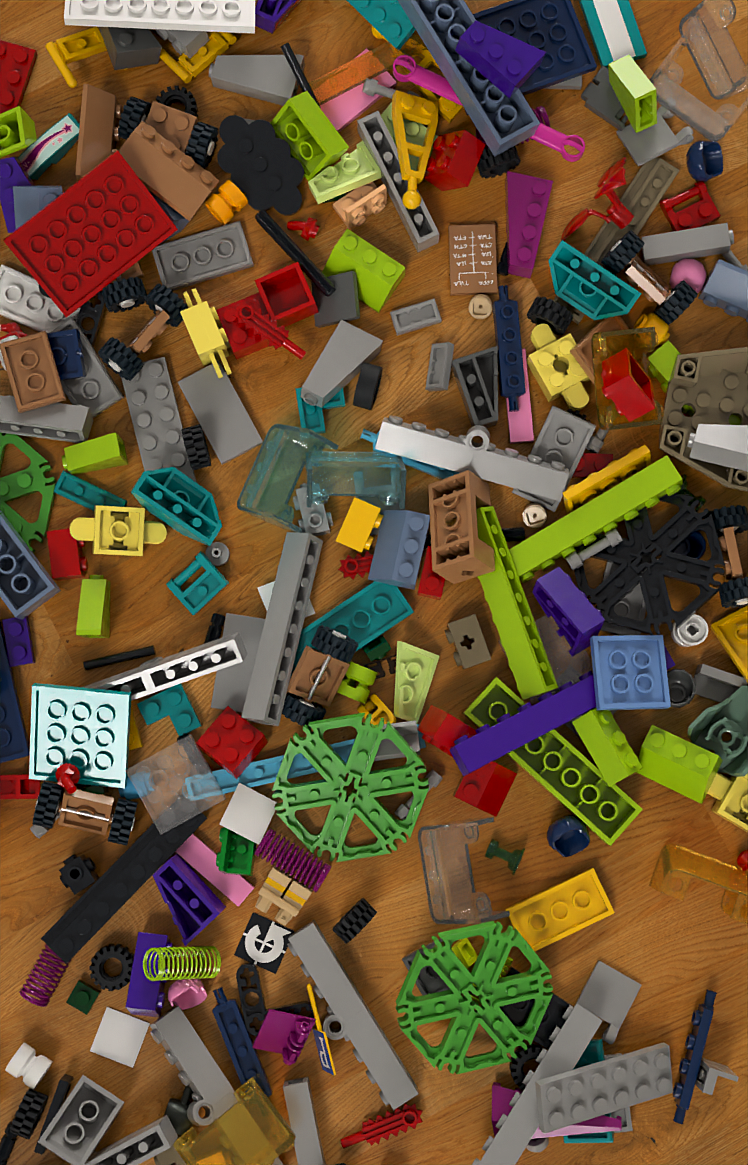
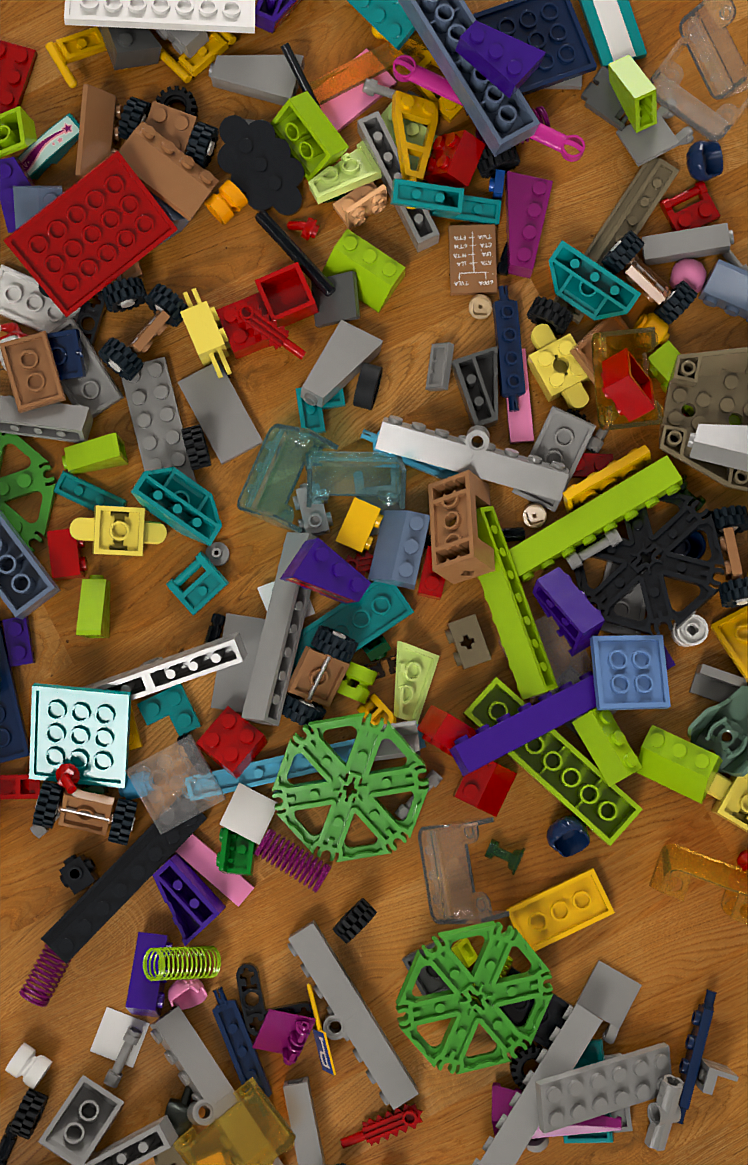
black tile [34,1074,74,1155] -> none
dark green plate [66,979,101,1015] -> none
black bar [83,645,156,671] -> none
black tyre [89,944,134,991] -> none
light grey tile [152,221,254,291] -> none
sticker [234,912,295,974] -> none
tan hips [255,865,312,925] -> none
light grey plate [390,298,442,336] -> none
red plant [561,156,634,242] -> none
dark grey hair [667,669,696,708] -> none
none -> light grey bar [103,1026,142,1088]
none -> dark purple wedge [280,538,371,604]
none -> teal bracket [390,178,502,225]
none -> blue plate [488,169,505,200]
none -> light grey piece [644,1074,684,1151]

